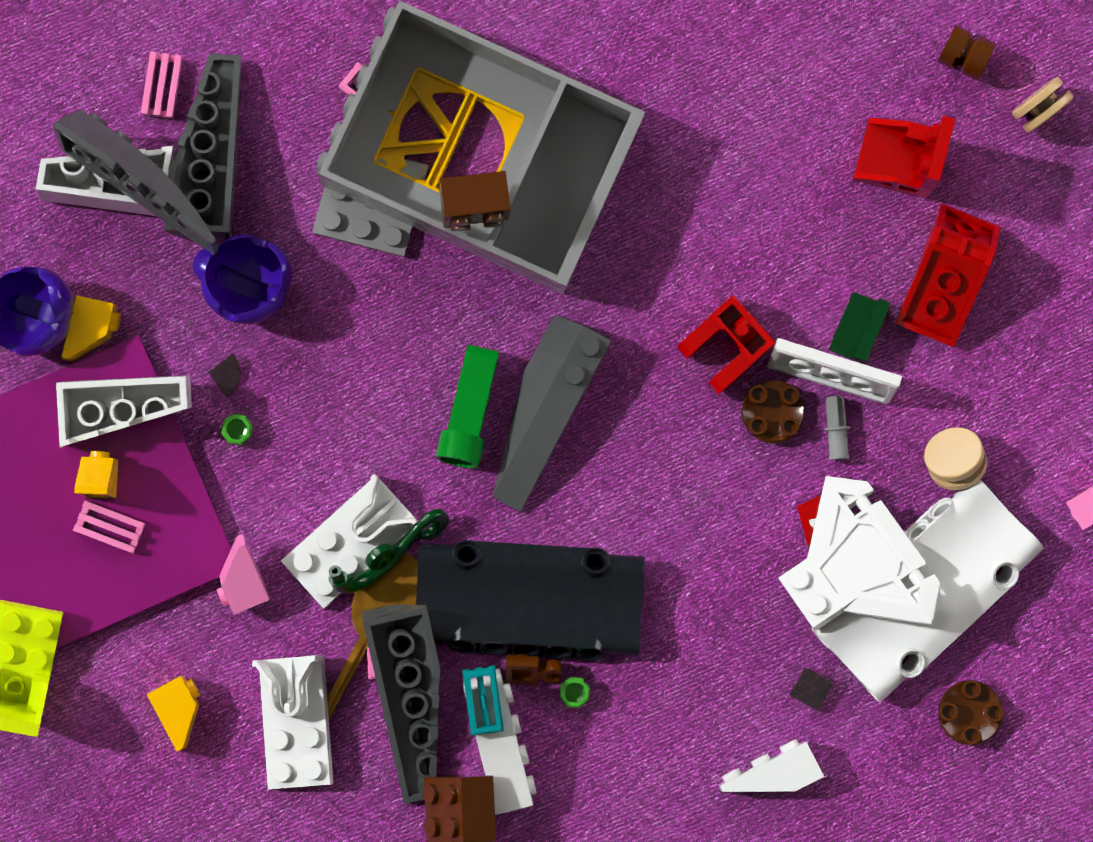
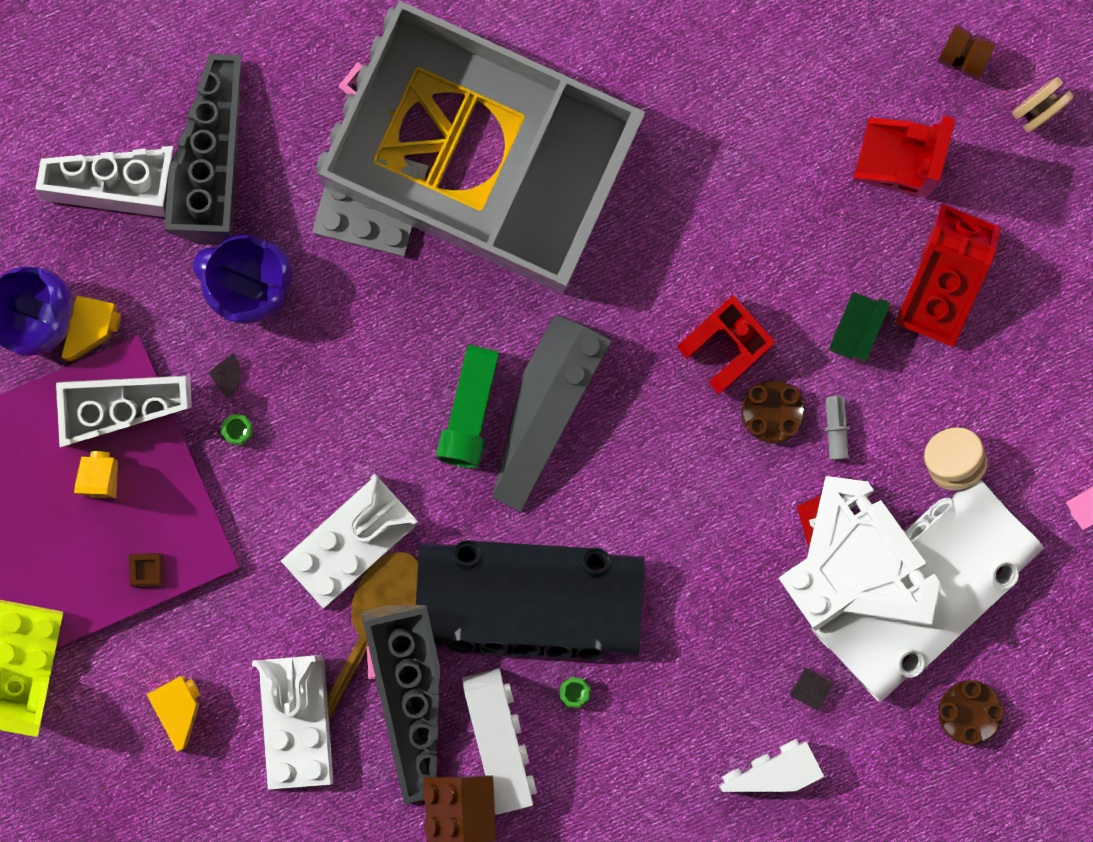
dark grey wedge [52,109,218,256] -> none
bright pink tile [73,500,146,554] -> none
bright pink tile [141,51,183,119] -> none
bright pink slope [217,534,270,615] -> none
dark green plant [329,509,449,594] -> none
reddish brown brick [439,171,511,231] -> none
teal tile [462,665,504,736] -> none
reddish brown plate [505,654,561,685] -> none
white tile [767,338,902,405] -> none
none -> reddish brown tile [129,553,163,587]

